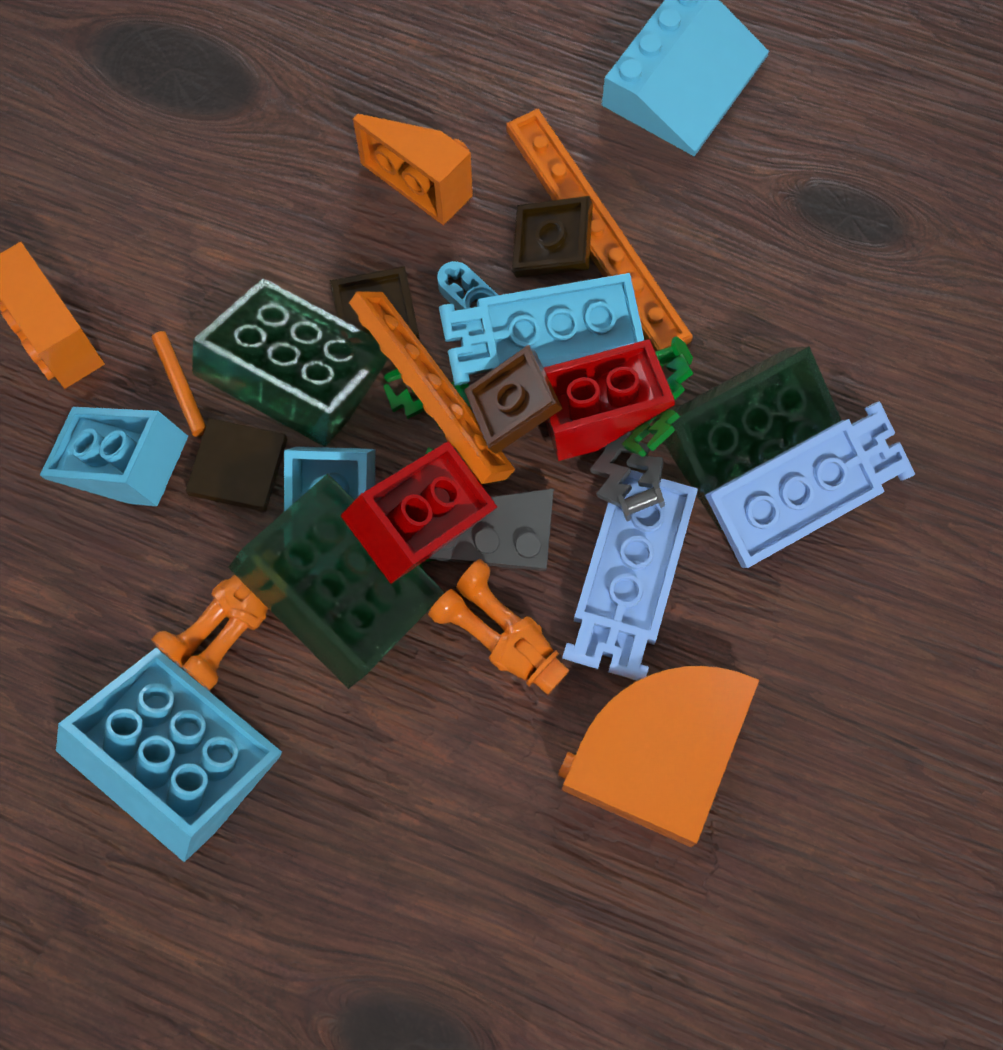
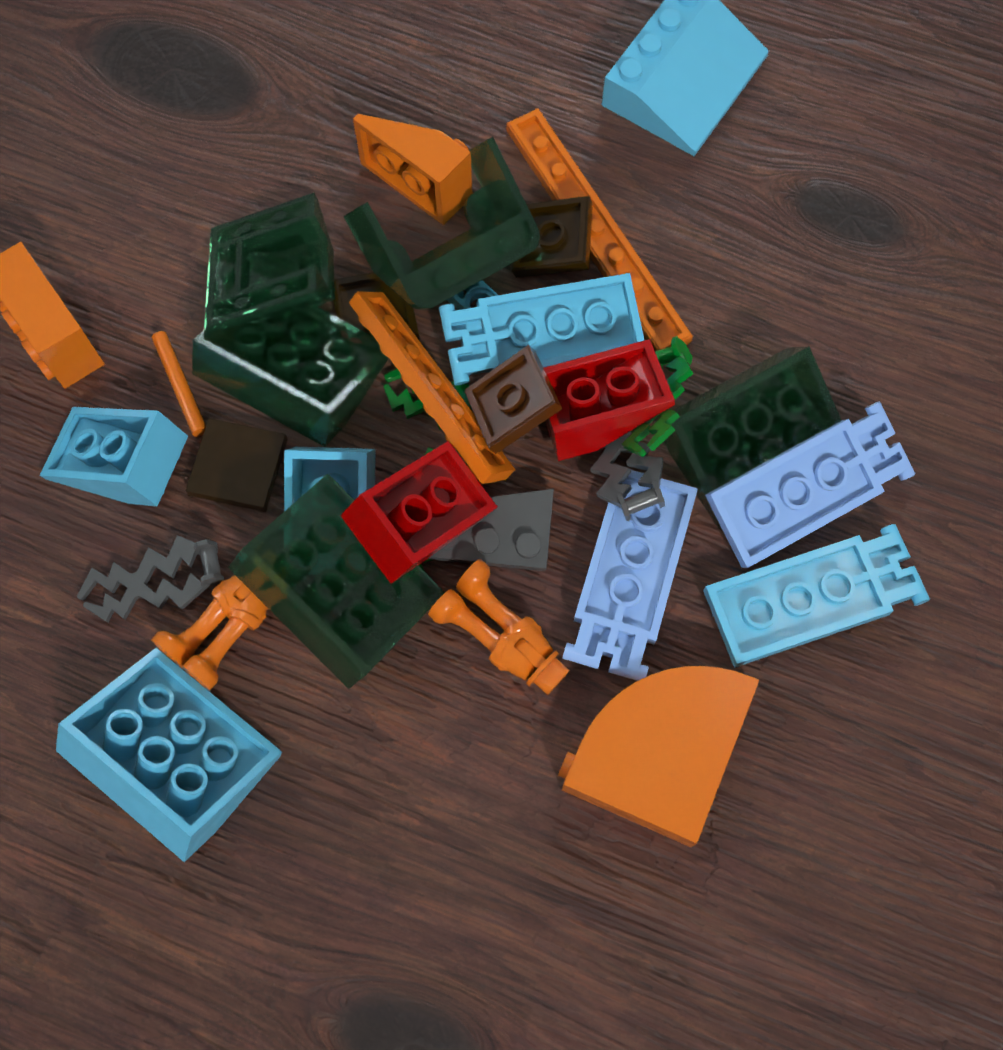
none -> dark grey piece [77,535,224,623]
none -> clear green slope [204,193,335,334]
none -> clear green windscreen [344,137,540,310]
none -> medium azure hinge [703,524,930,668]

